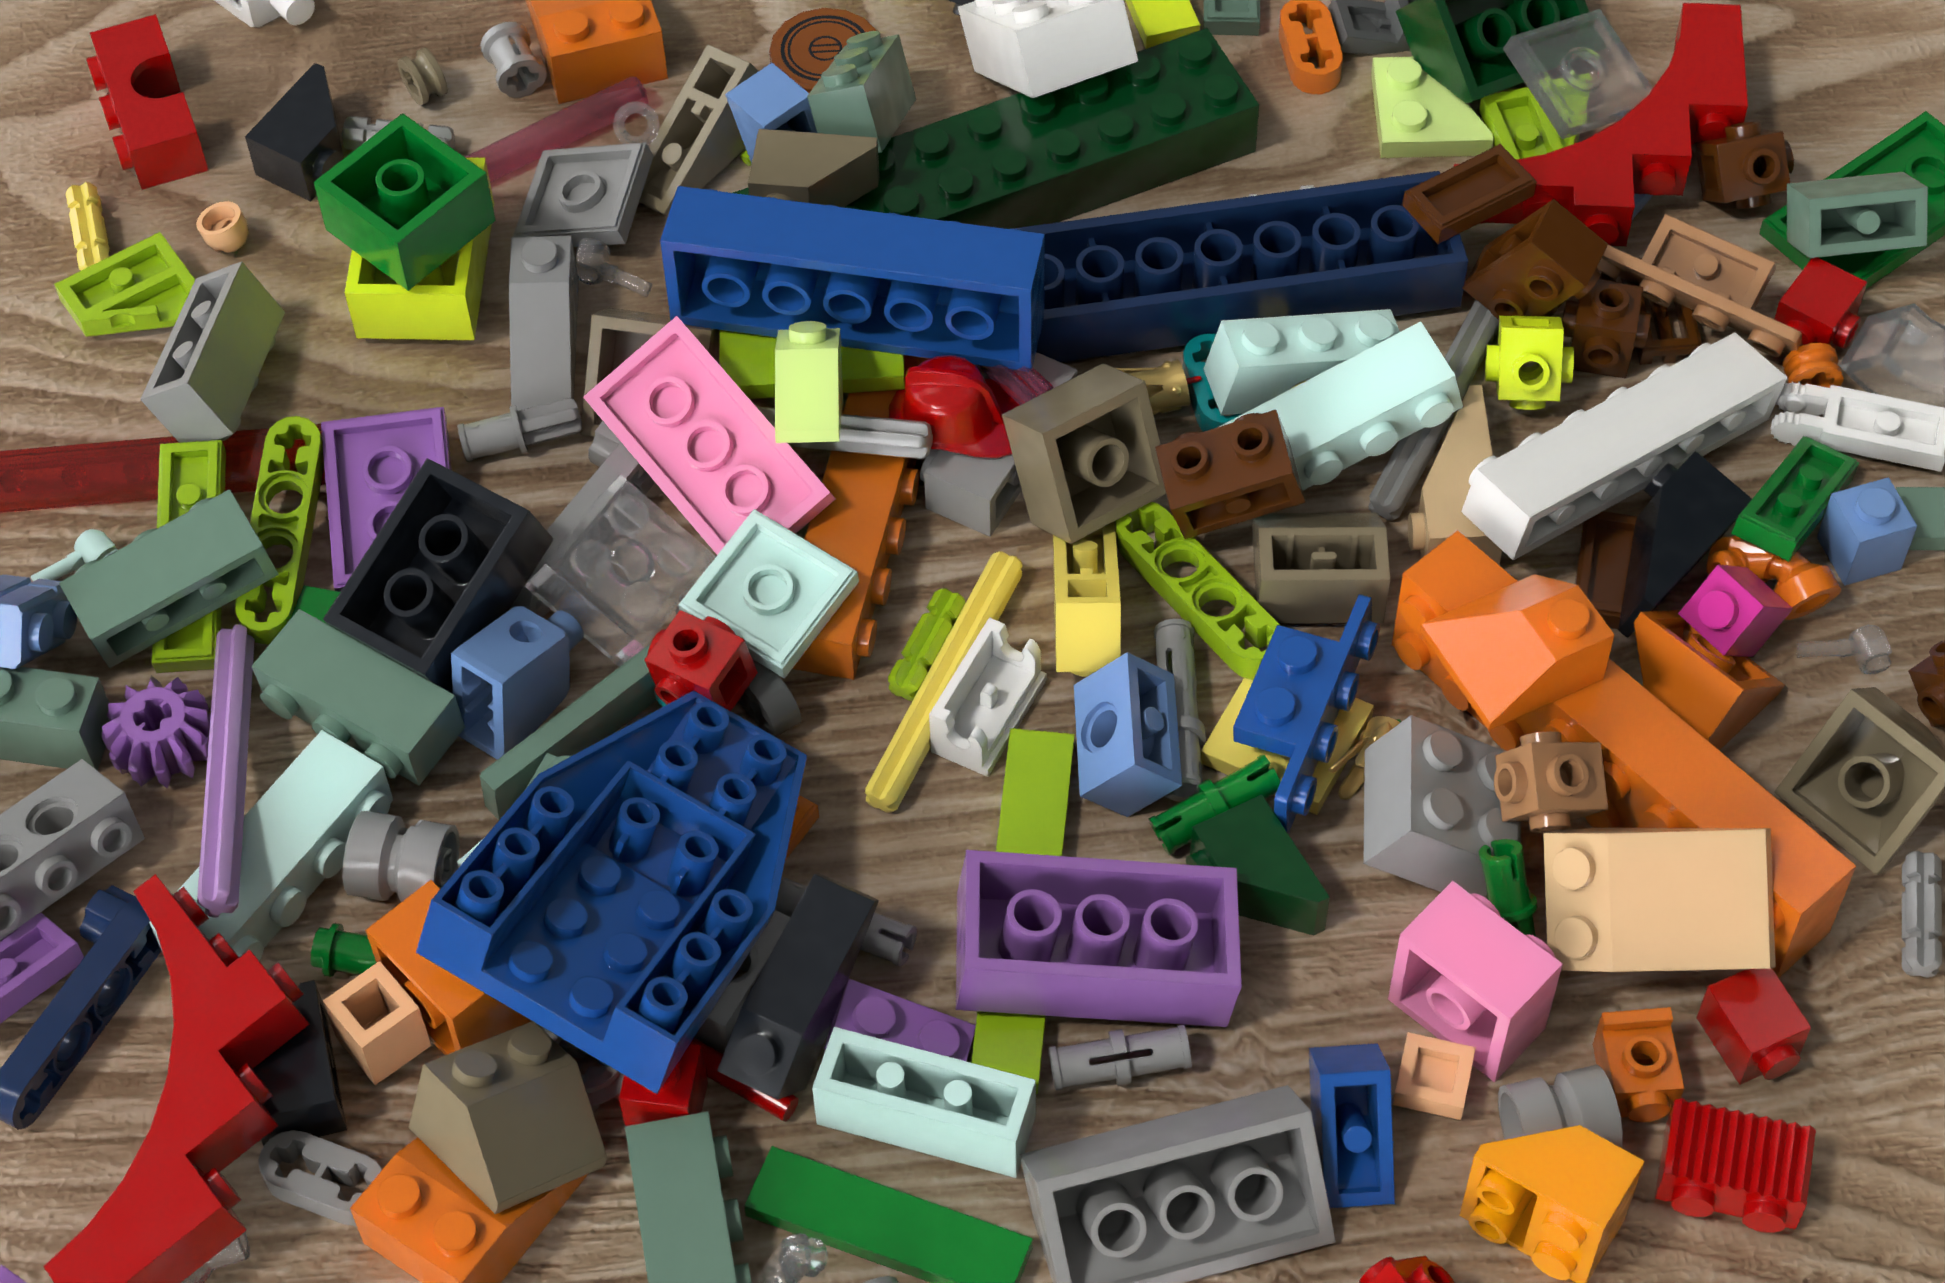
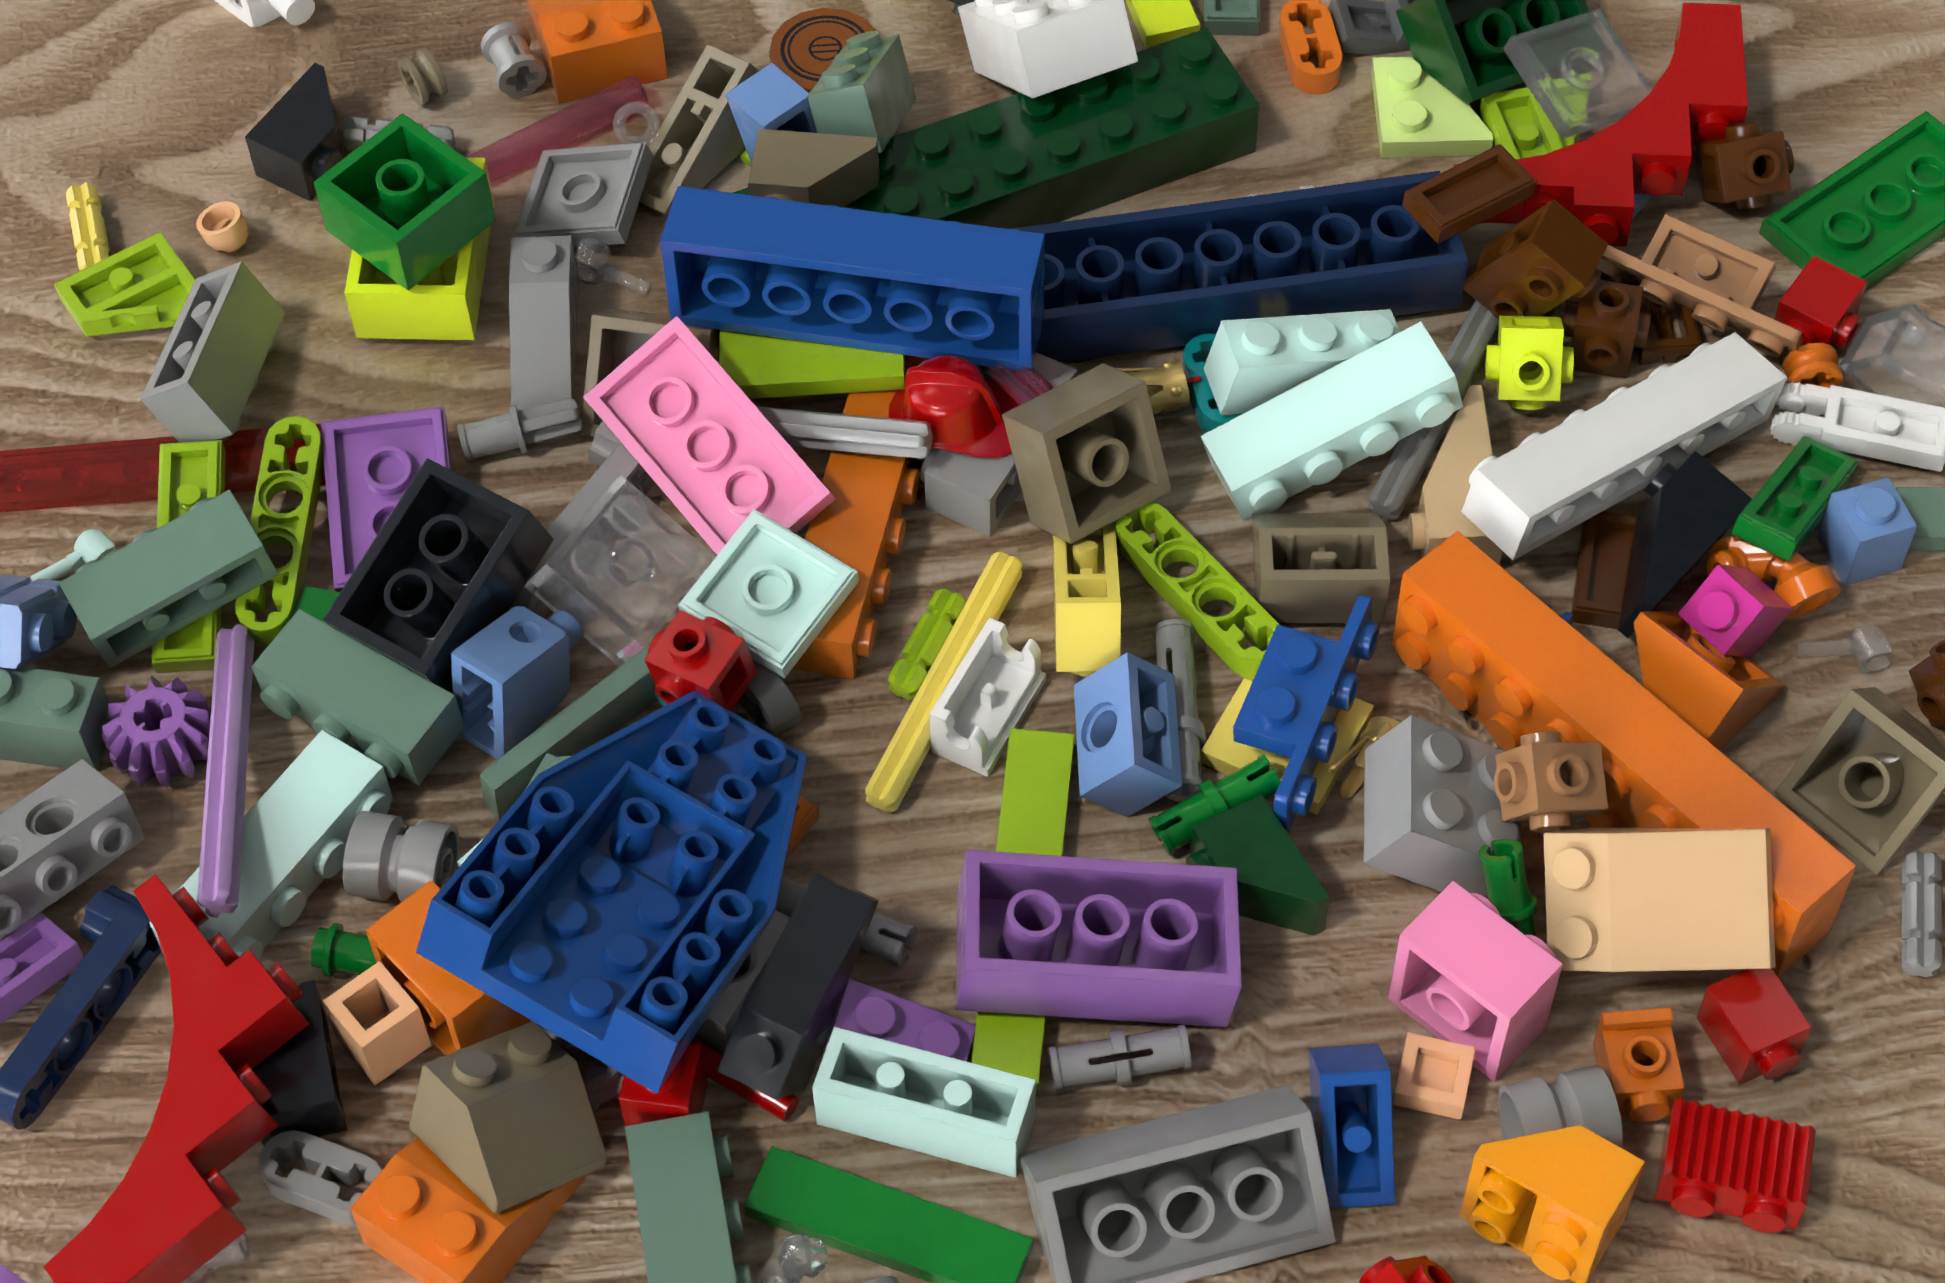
red arch [86,14,209,190] -> none
yellowish green slope [775,321,843,443] -> none
reddish brown brick [1155,409,1306,539] -> none
orange slope [1420,574,1615,731] -> none
sand green brick [1787,172,1928,258] -> none

